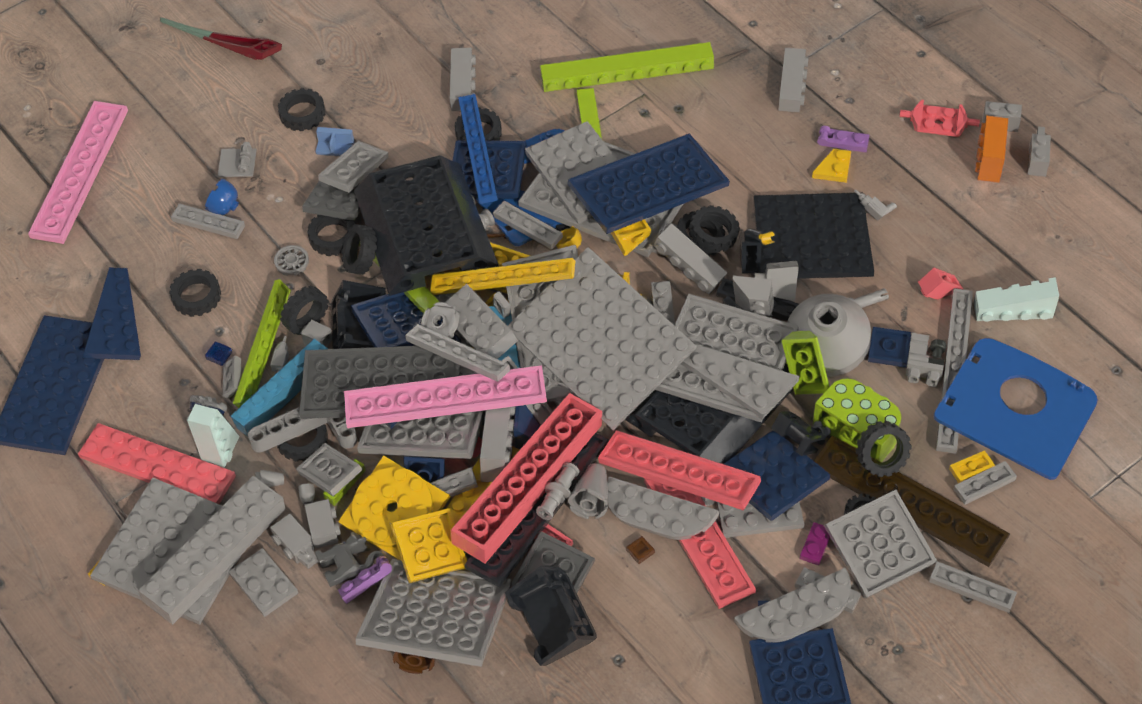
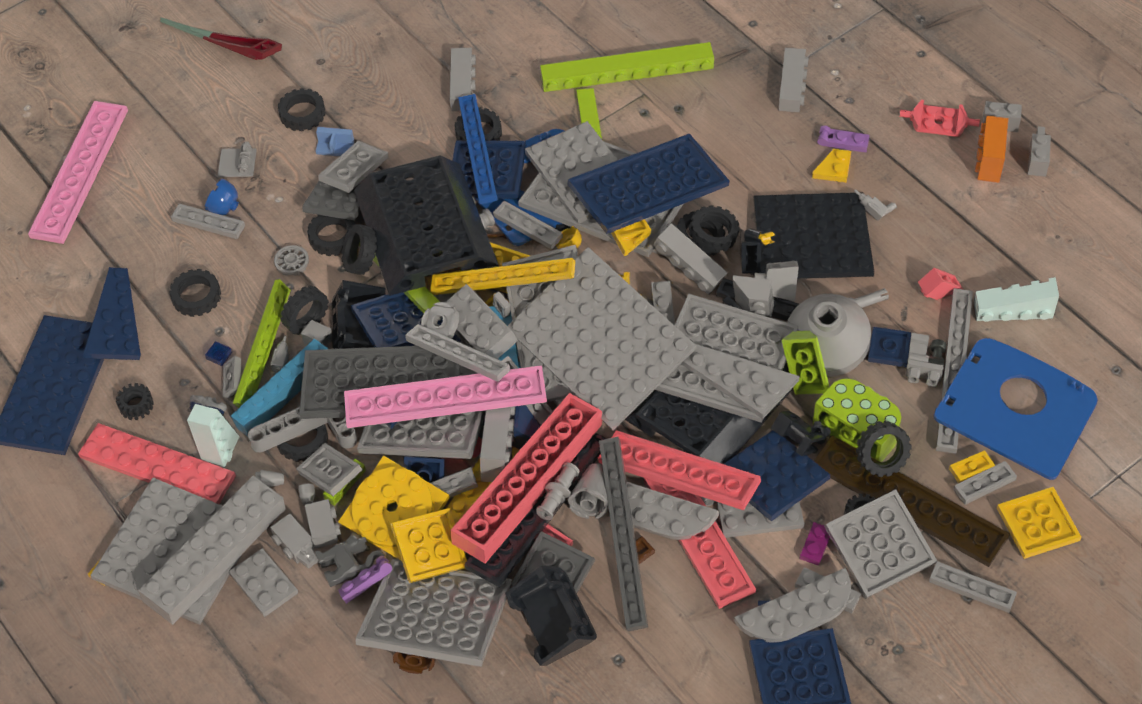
none -> black tyre [116,383,154,420]
none -> dark grey plate [599,437,648,632]
none -> yellow plate [997,487,1081,559]

